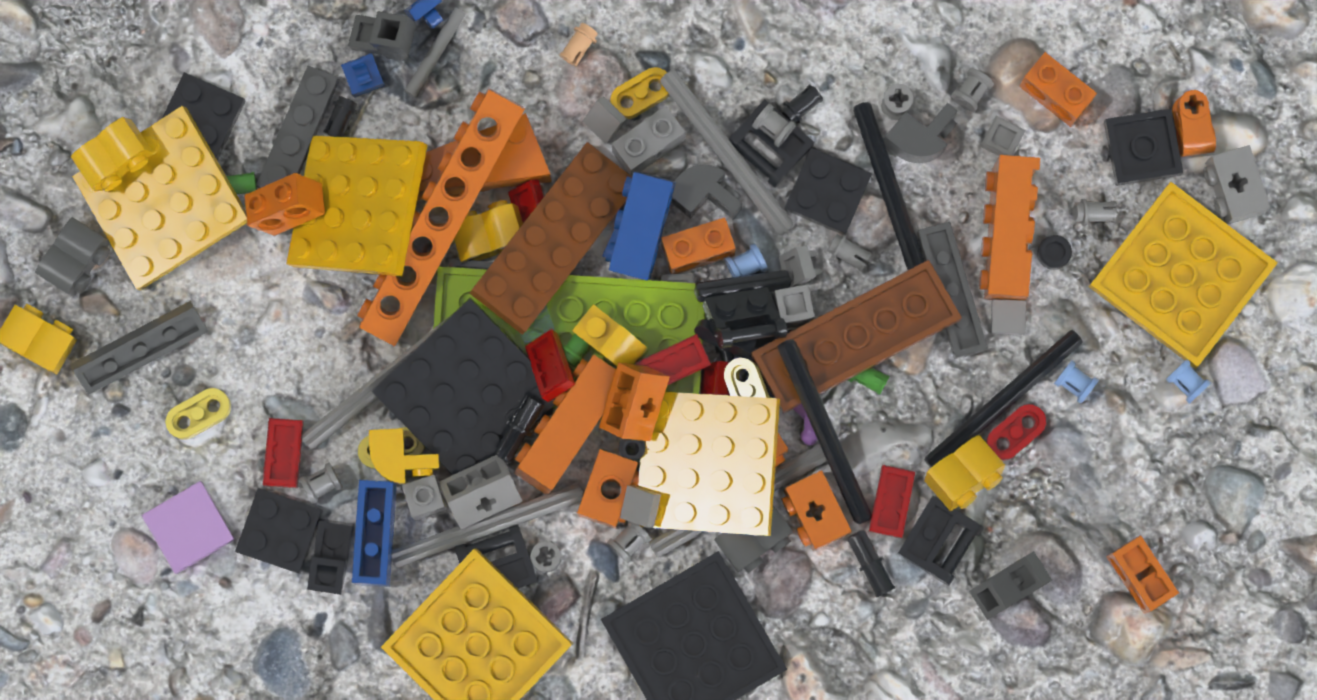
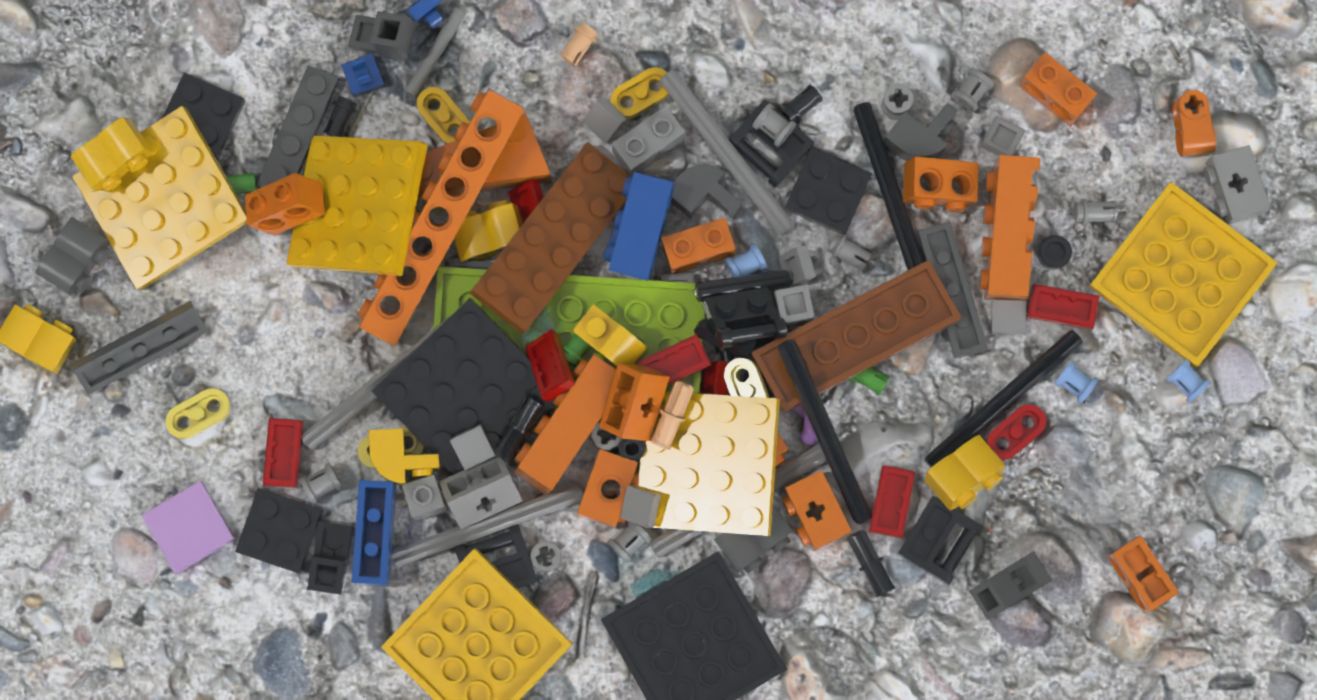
black plate [1104,109,1183,186] -> none
none -> yellow plate [417,87,469,144]
none -> light grey tile [450,424,496,470]
none -> light grey bush [591,422,621,452]
none -> clear light blue tile [630,569,666,598]
none -> light nougat axle [651,381,694,450]
none -> orange brick [903,156,979,212]
none -> red plate [1026,284,1099,330]

